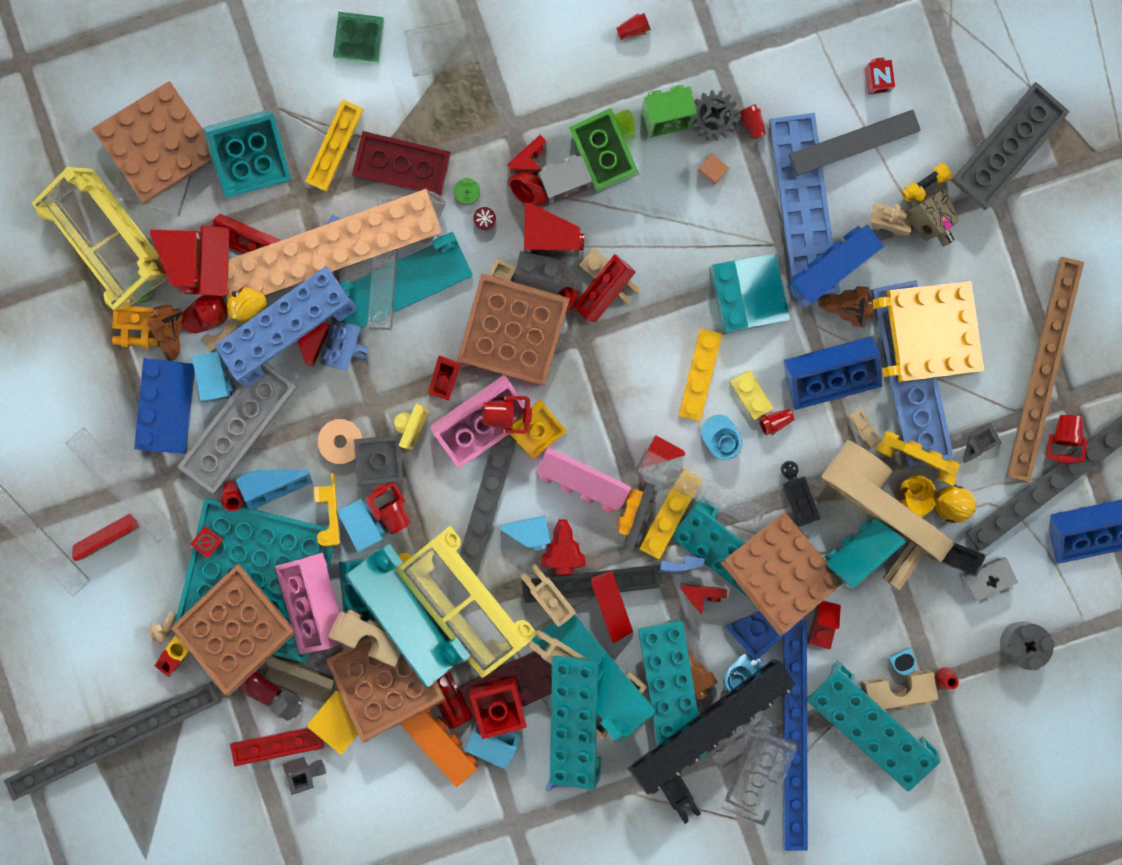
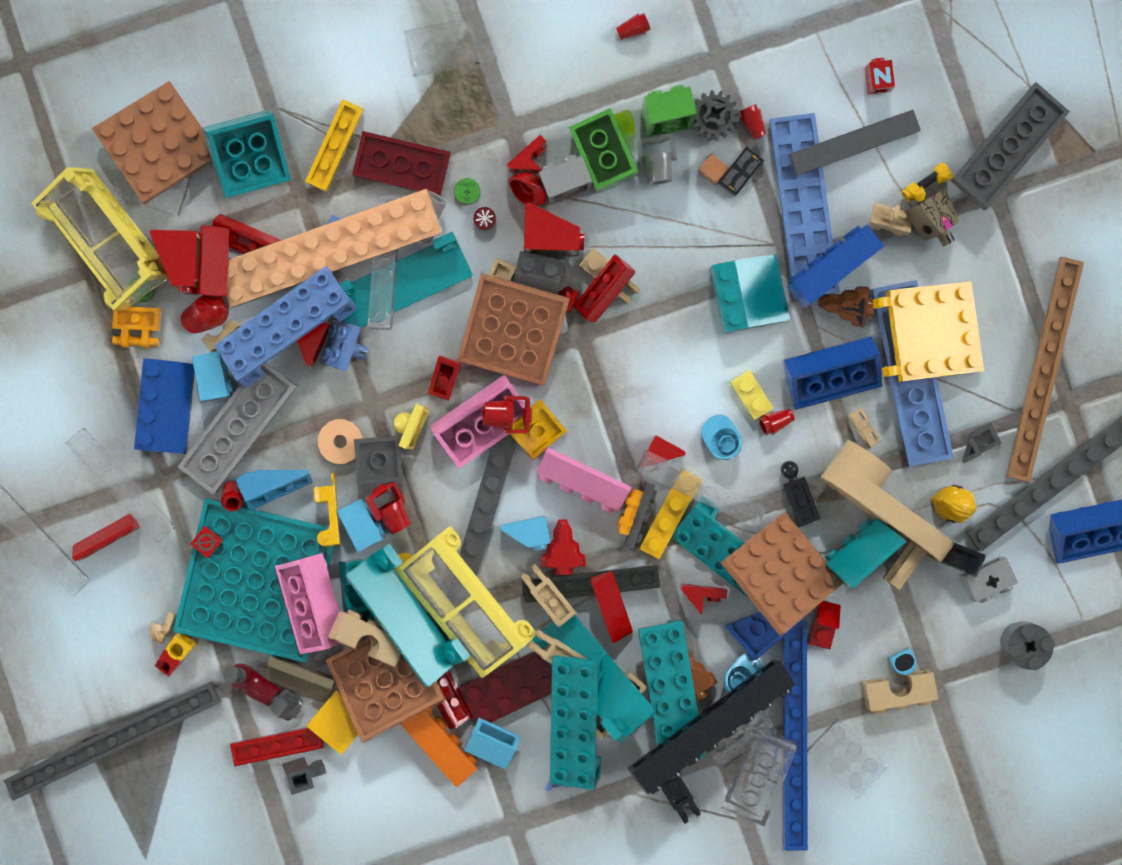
dark orange rock [146,305,183,361] -> none
nougat plate [171,564,296,696] -> none
yellow hair [227,287,267,323] -> none
clear green plate [333,12,385,64] -> none
red slope [469,677,527,739] -> none
medium blue slope [658,556,705,575] -> none
yellow plate [678,328,722,422] -> none
teal bracket [807,661,941,792] -> none
yellow plate [875,431,961,486] -> none
yellow hair [898,474,937,518] -> none
red cone [934,667,959,690] -> none
red piece [1047,415,1088,465] -> none
none -> light grey piece [638,134,677,185]
none -> tile [718,146,764,197]

